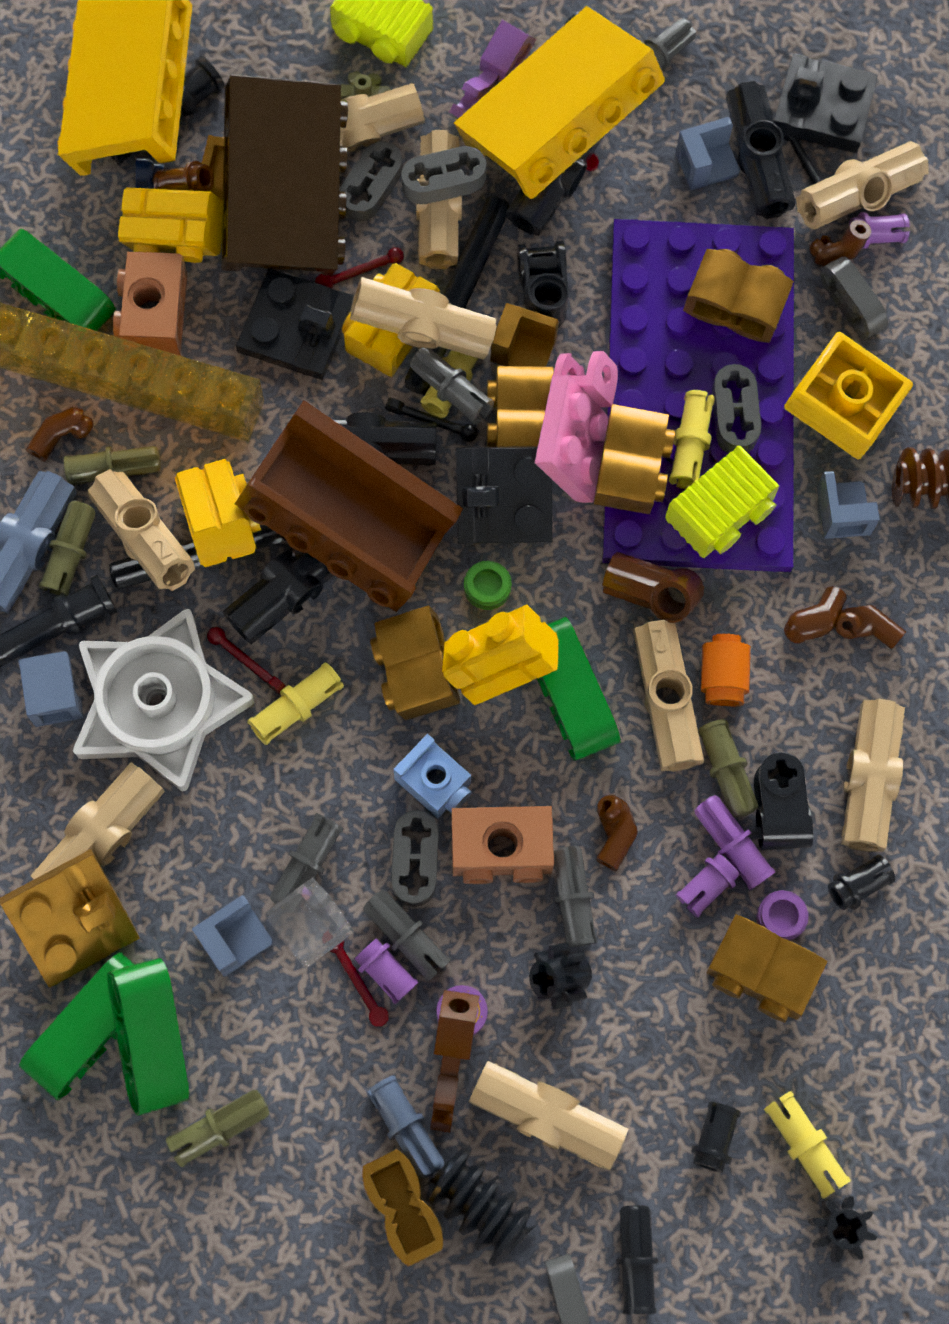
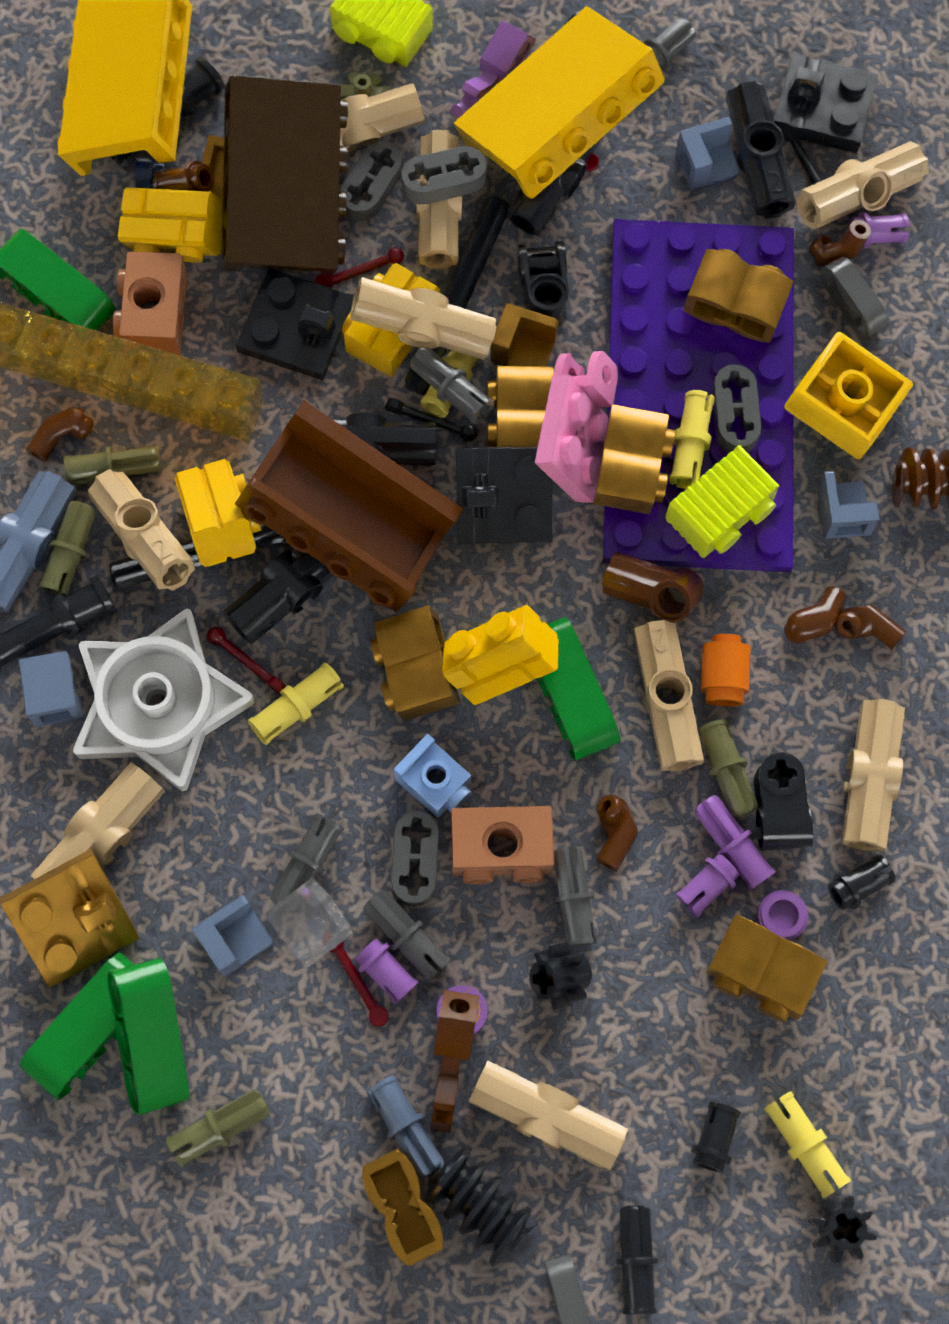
bright green tile [464,561,512,610] -> none

